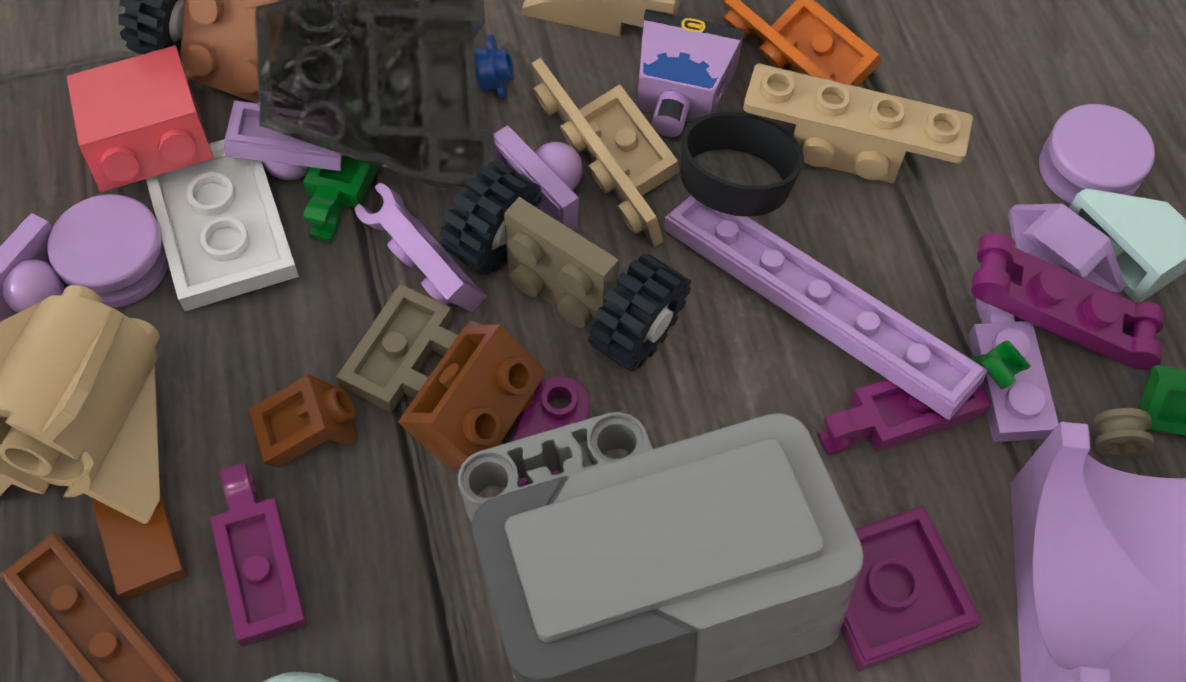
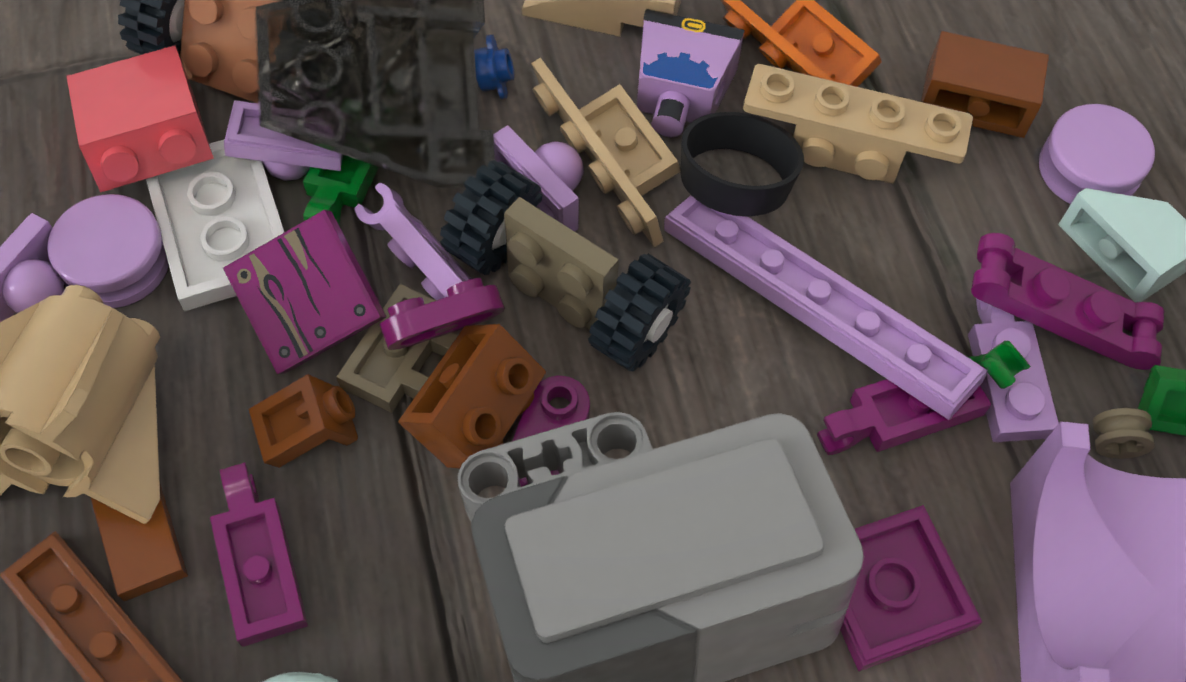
lavender piece [1008,204,1126,295] -> none
none -> magenta tile [223,210,386,374]
none -> magenta plate [380,278,505,350]
none -> dark orange brick [921,31,1049,138]

